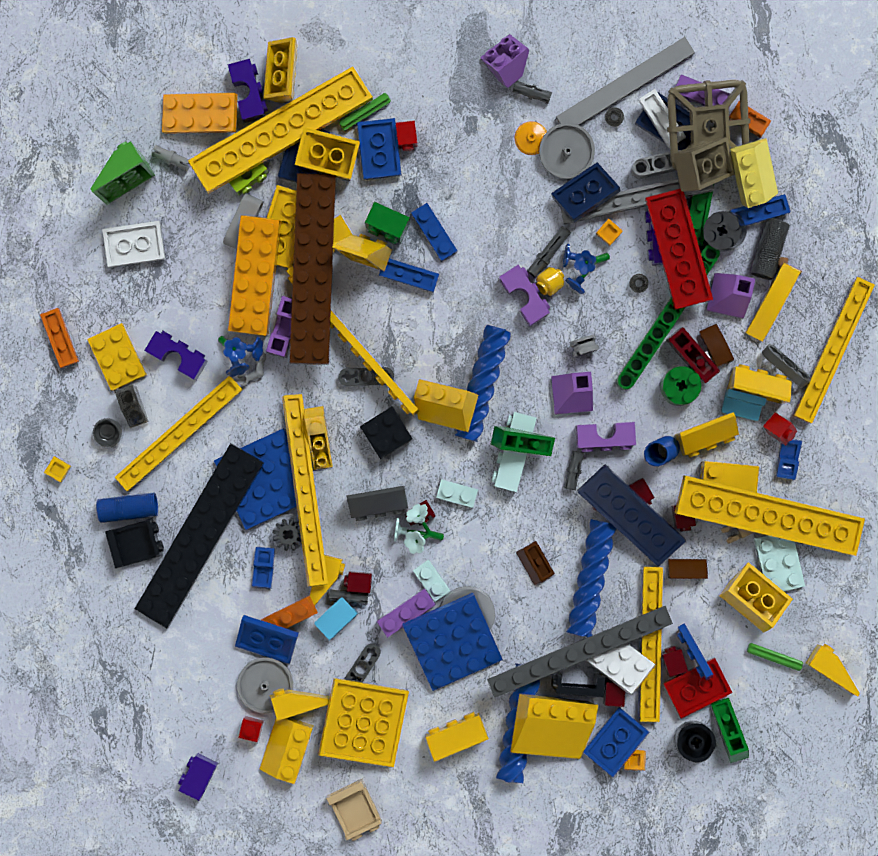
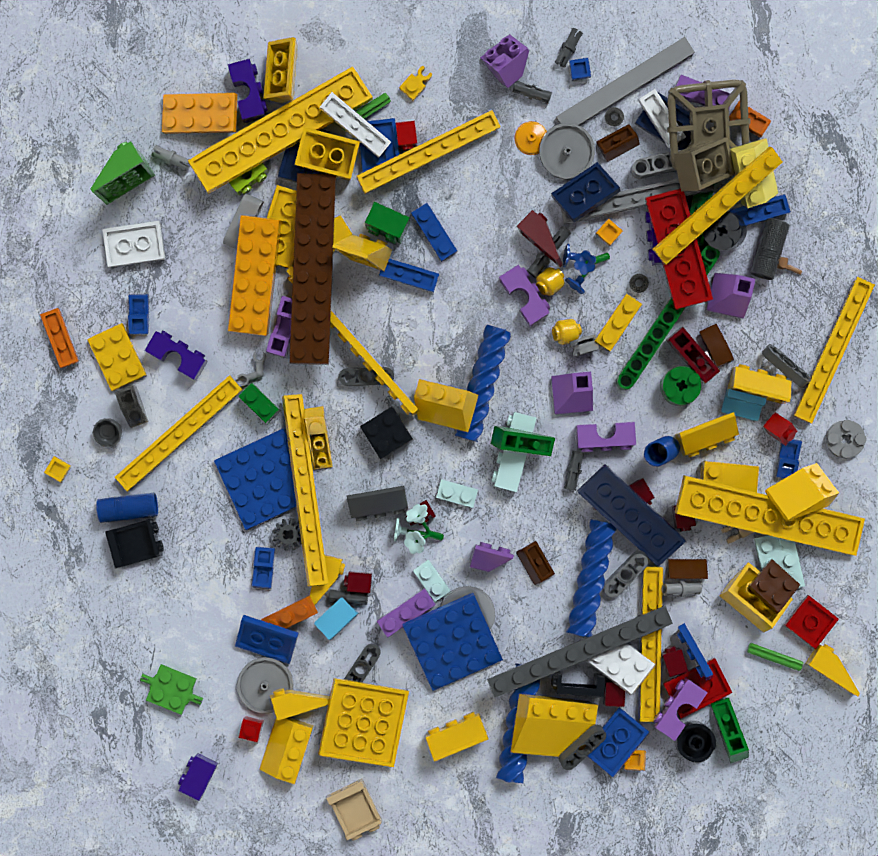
black plate [134,443,264,629] -> none
blue plant [218,336,263,377] -> none
yellow slope [746,262,801,342] -> none
none -> blue slope [128,294,149,334]
none -> bright green plate [140,664,203,715]
none -> green brick [238,383,281,424]
none -> white plate [319,92,391,158]
none -> yellow plate [356,110,501,194]
none -> yellow plate [399,66,432,101]
none -> medium lavender slope [470,542,514,572]
none -> dark red slope [517,210,563,267]
none -> yellow head [552,319,582,345]
none -> dark grey pin [555,28,583,68]
none -> dark grey beam [559,725,606,770]
none -> blue plate [569,58,591,81]
none -> yellow plate [595,293,642,352]
none -> reddish brown slope [596,124,640,162]
none -> dark grey beam [604,551,648,597]
none -> yellow plate [652,147,783,264]
none -> medium lavender arch [653,677,708,741]
none -> light grey pin [662,581,702,597]
none -> reddish brown plate [747,559,800,614]
none -> yellow slope [765,463,839,521]
none -> red plate [784,595,839,649]
none -> light grey plate [826,420,867,458]

